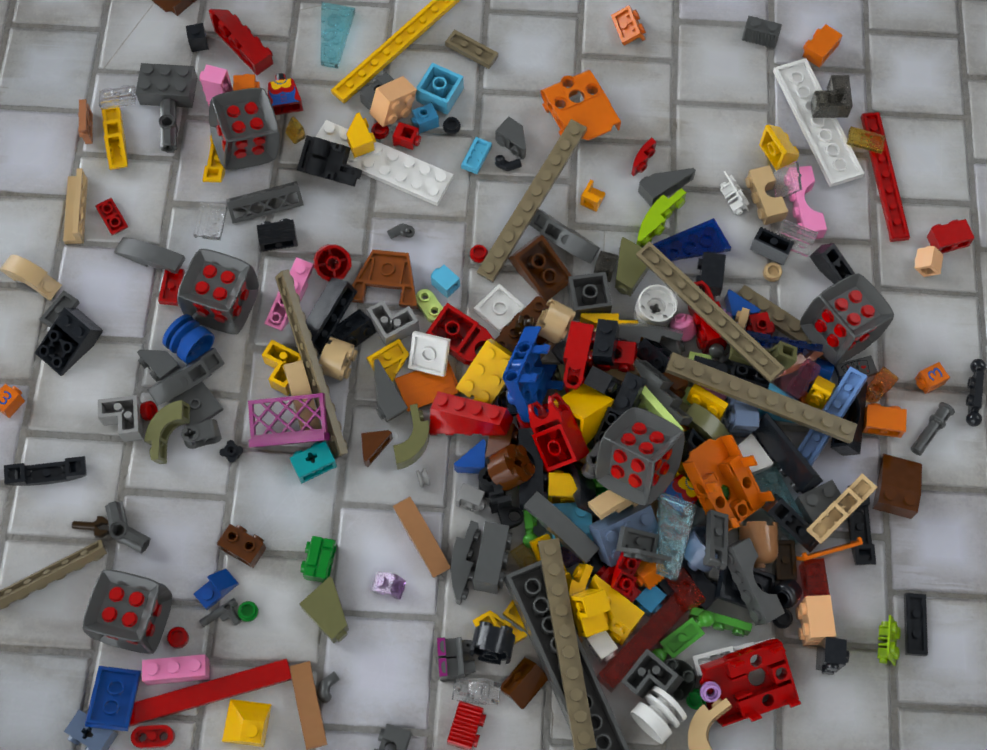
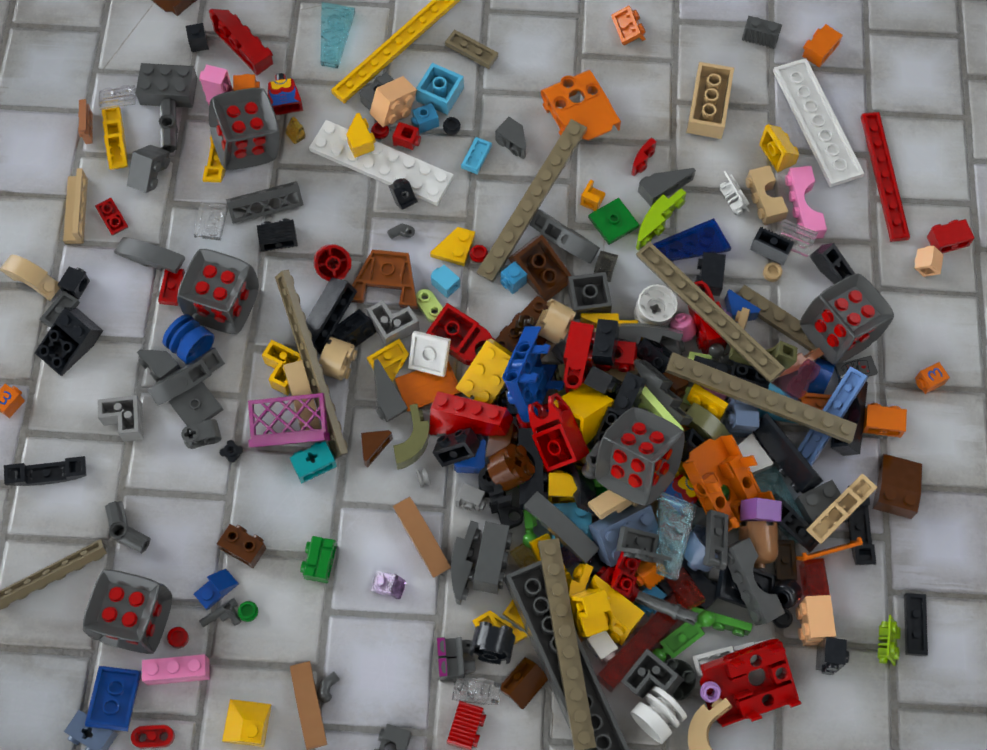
dark brown bar [72,516,109,538] -> none
red tile [129,659,292,727] -> none
red tile [140,401,158,421] -> none
olive arch [144,400,190,464] -> none
bright pink slope [264,257,314,331] -> none
black plate [297,135,362,187] -> none
olive slope [299,577,349,643] -> none
white tile [473,284,526,334] -> none
black arm [495,155,522,171] -> none
olive slope [615,237,649,297] -> none
green plate [686,688,706,710] -> none
clear blue wing [745,330,823,354] -> none
red brick [746,312,775,344] -> none
clear piece [773,161,802,199] -> none
yellow slope [804,375,836,410] -> none
clear smoke brick [810,75,853,118] -> none
clear yellow plate [846,126,885,154] -> none
clear orange piece [866,366,899,403] -> none
dark grey pin [910,402,955,456] -> none
black plate [966,359,986,427] -> none
none -> black brick [58,266,90,299]
none -> dark grey brick [127,145,170,193]
none -> black brick [389,178,418,210]
none -> yellow wing [430,227,475,266]
none -> black brick [432,427,481,467]
none -> dark azure brick [500,261,527,294]
none -> green plate [588,198,639,245]
none -> dark grey pin [636,591,699,626]
none -> tan brick [686,62,734,139]
none -> medium lavender slope [740,498,782,522]

